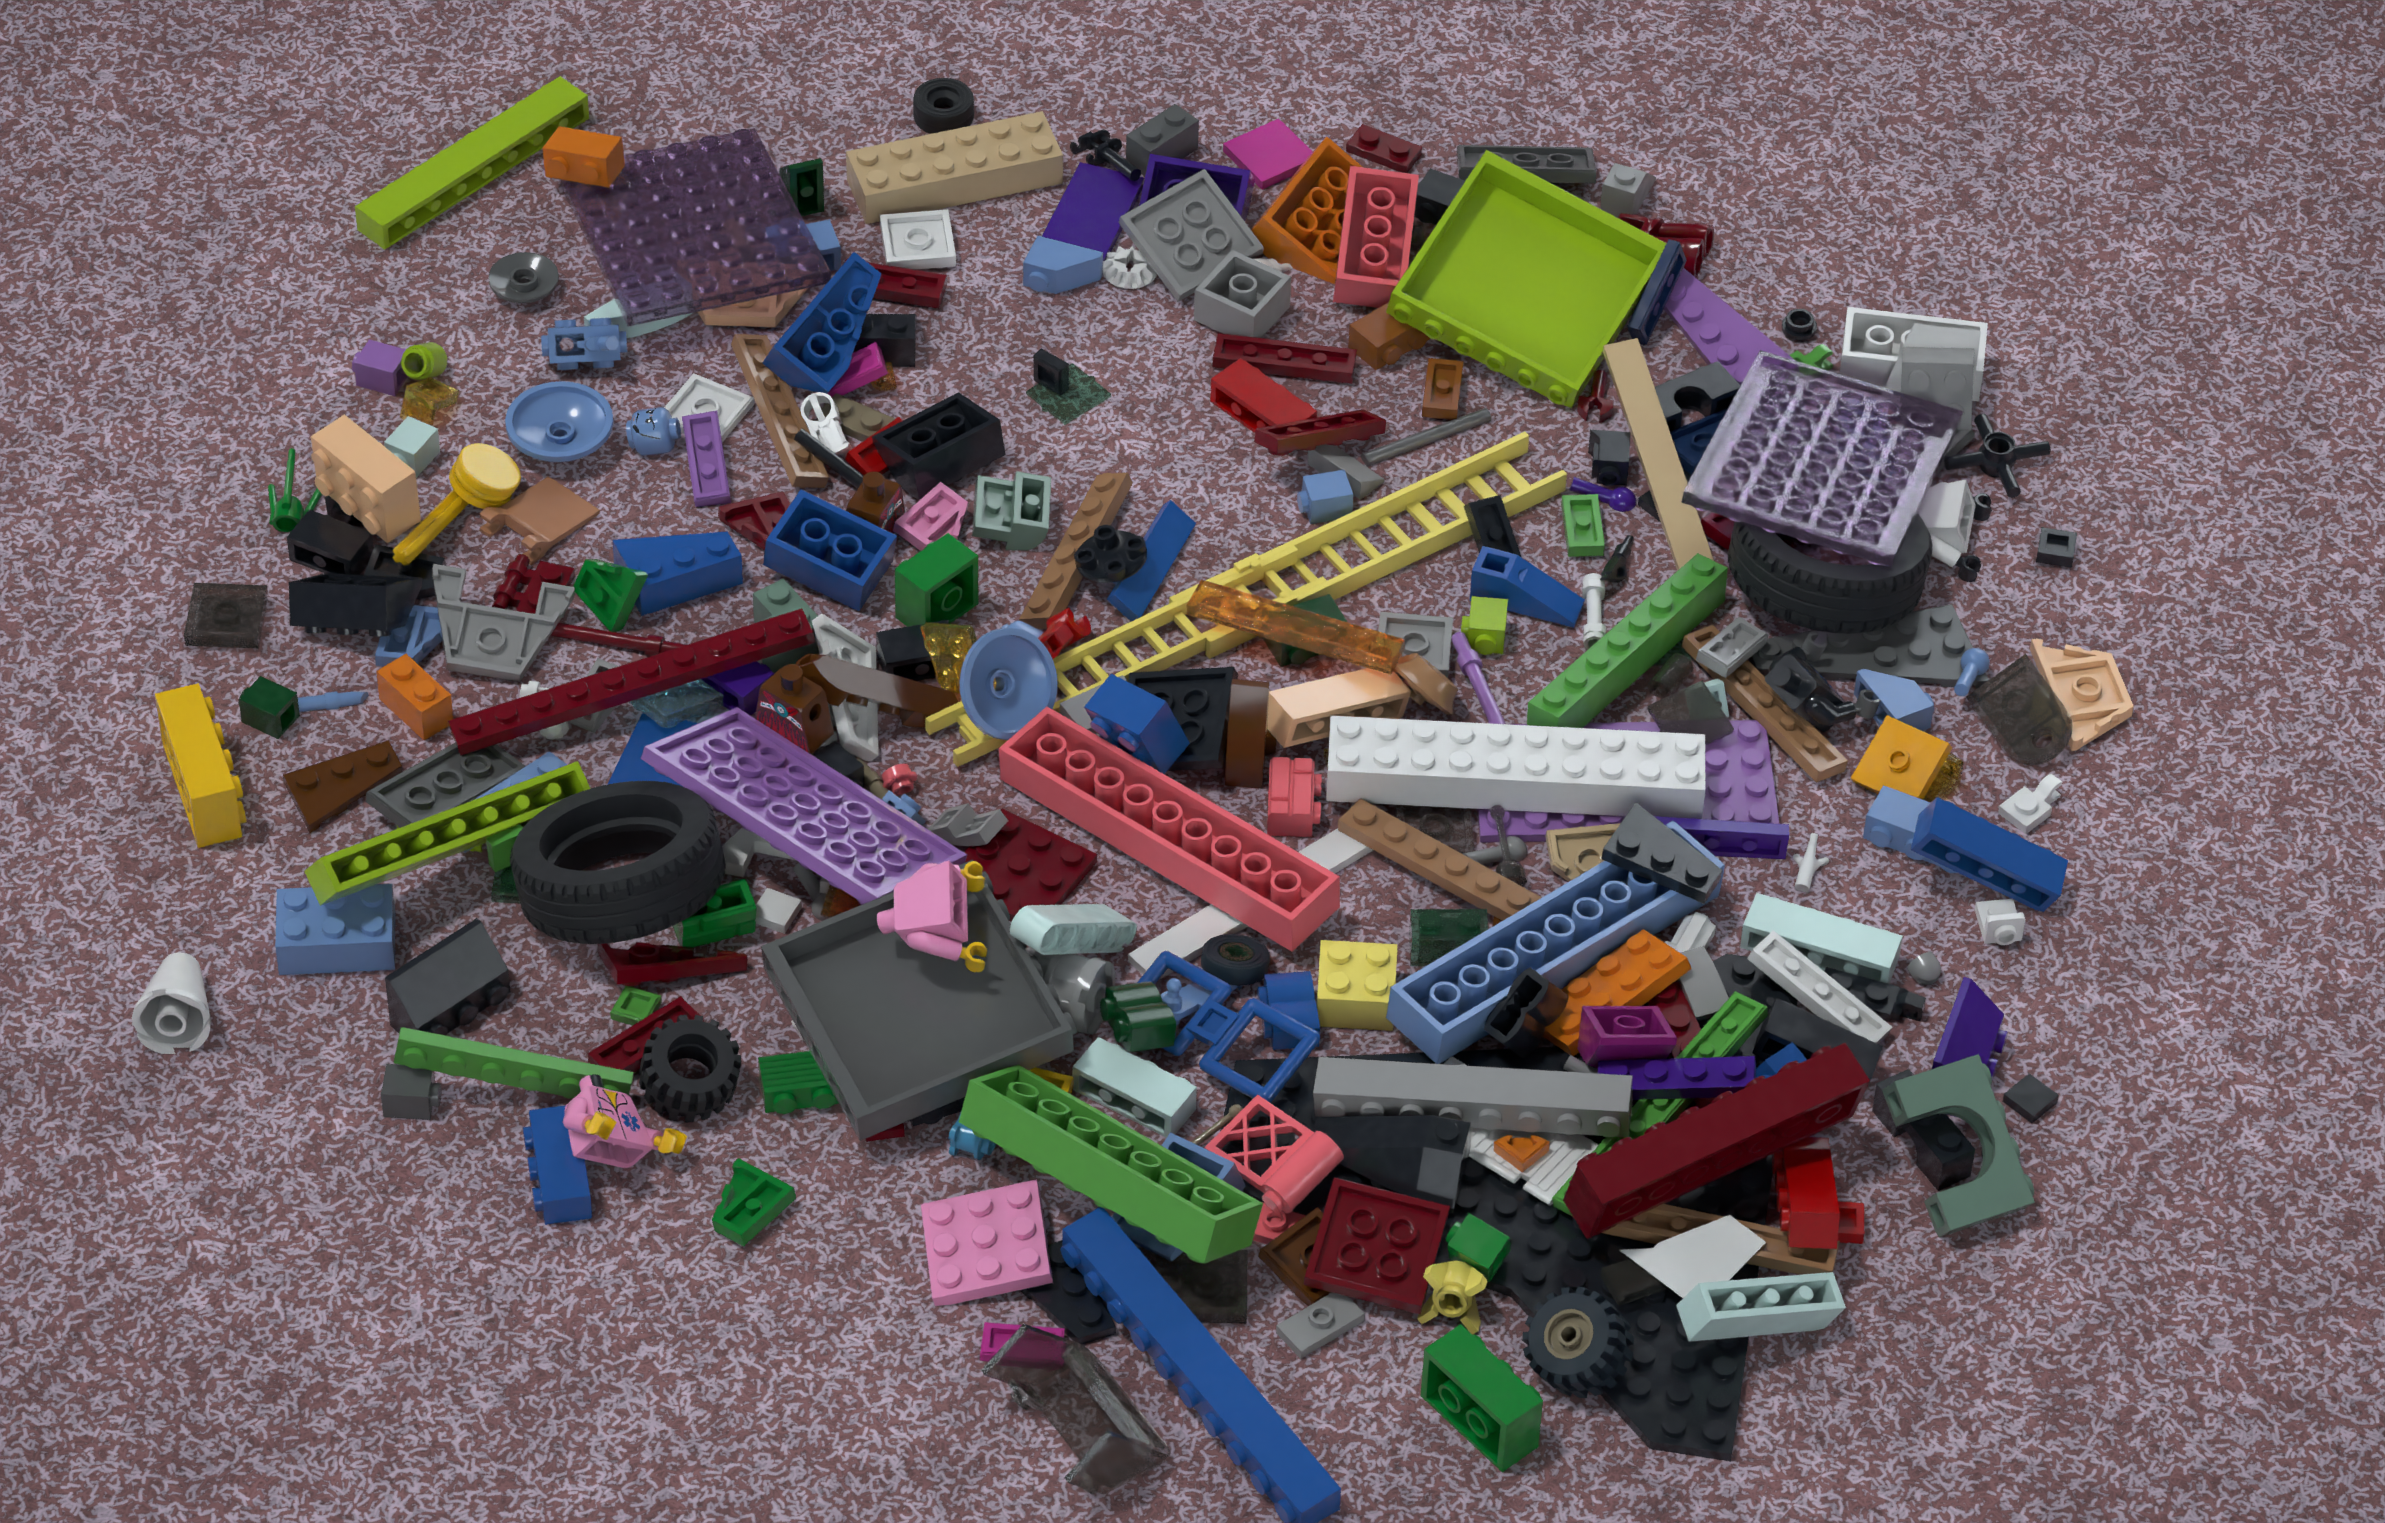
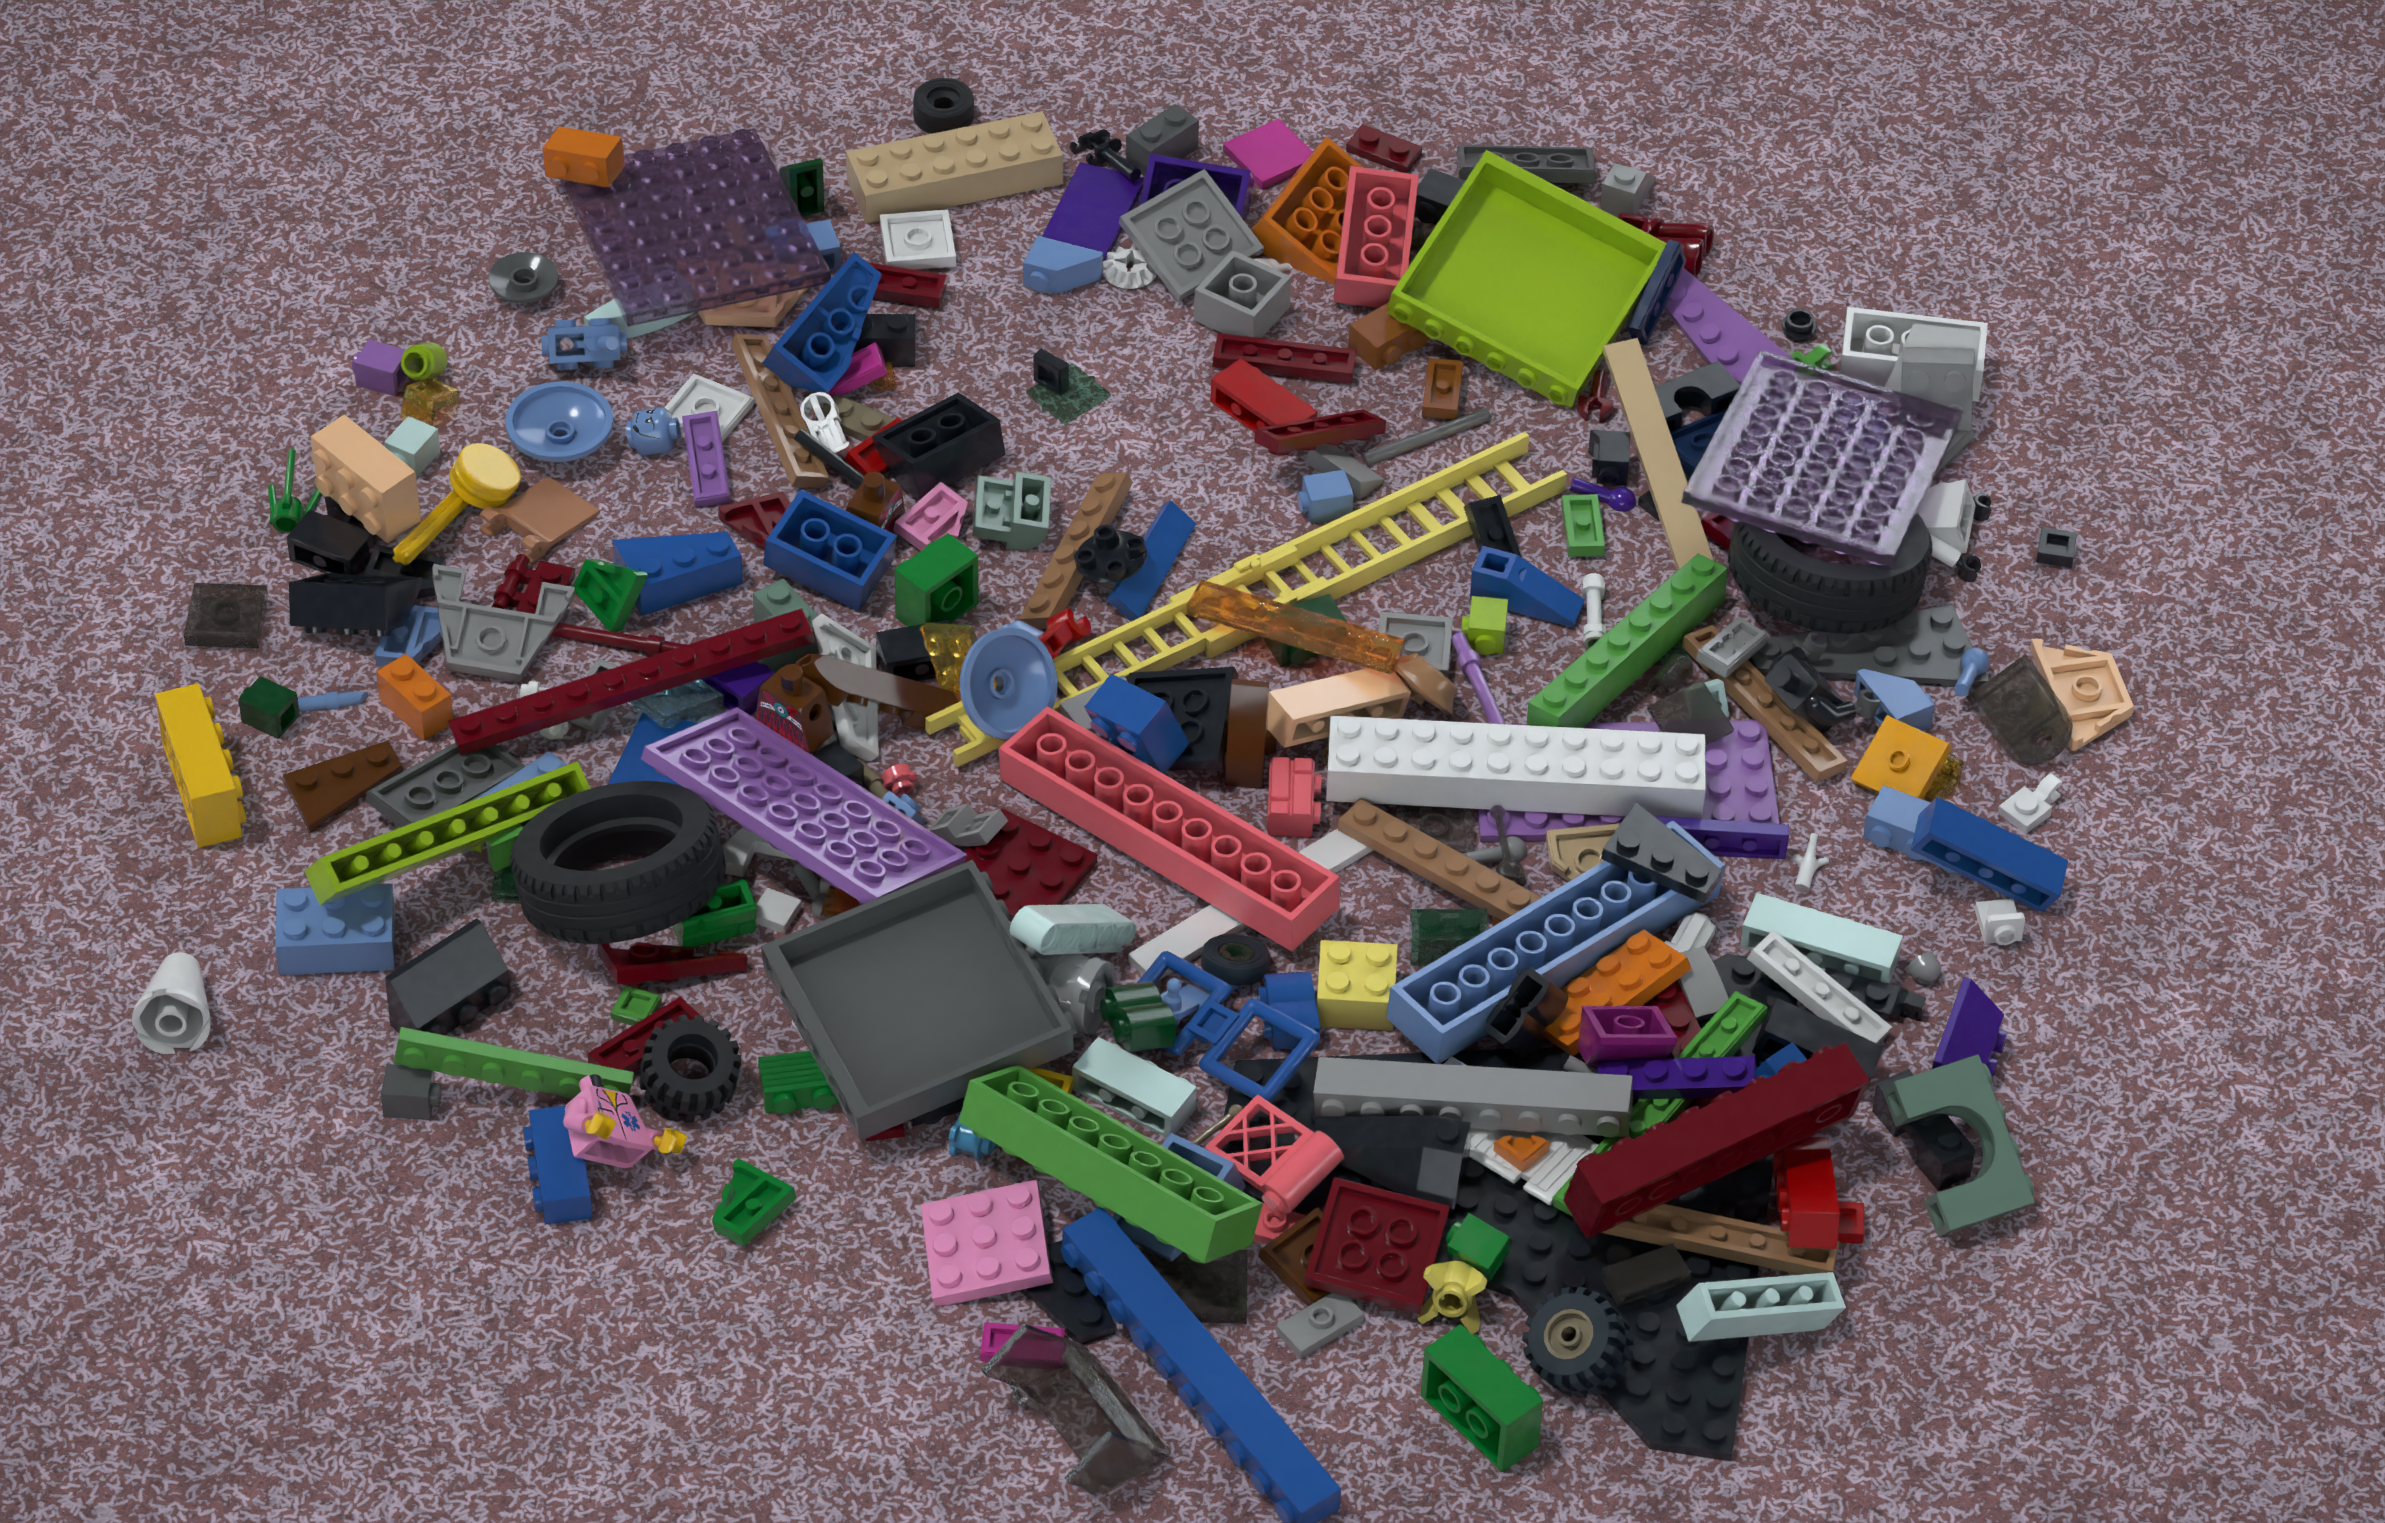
lime brick [355,76,589,250] -> none
bright pink torso [877,860,987,972] -> none
black hand [1600,535,1634,583] -> none
white sticker [1620,1215,1766,1298] -> none
black bar [1944,414,2051,498] -> none
black tile [2002,1073,2059,1123] -> none

